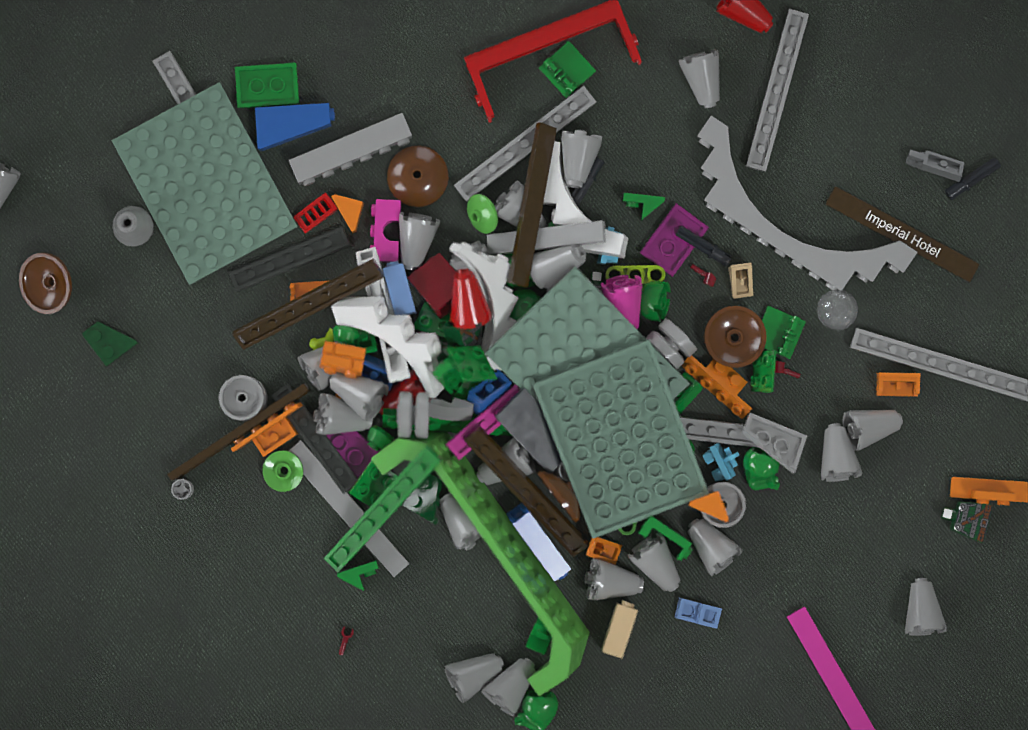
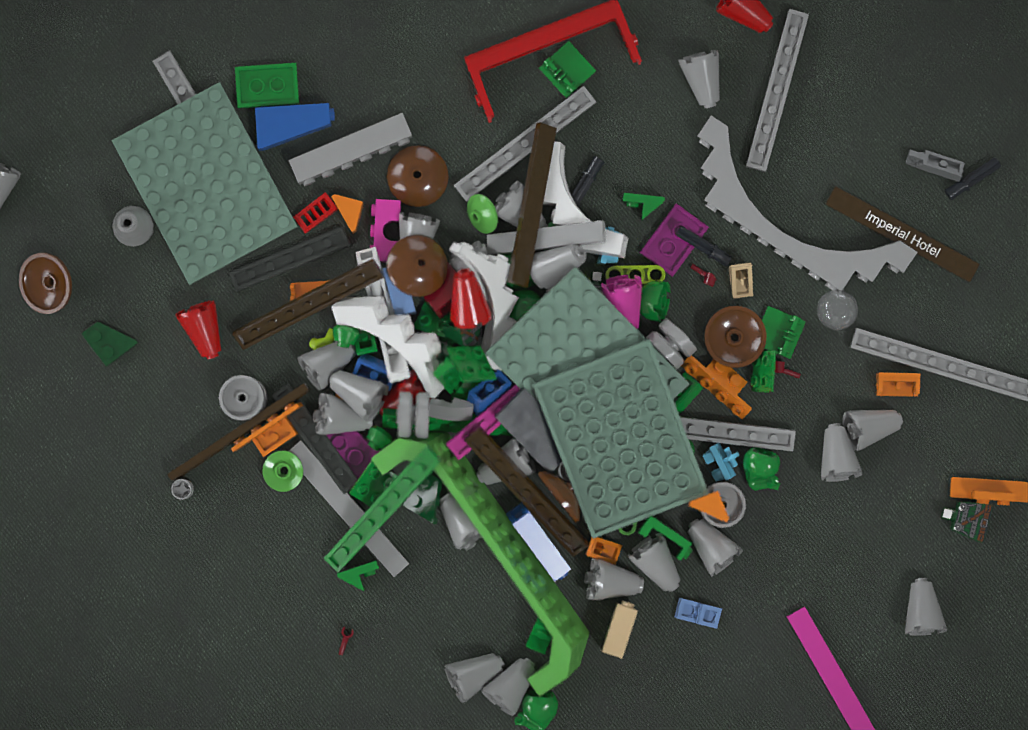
orange brick [320,341,366,378] -> none
light grey cone [561,130,602,188] -> none
light grey wing [742,413,807,474] -> none
none -> red cone [175,300,221,360]
none -> reddish brown dish [386,235,448,297]

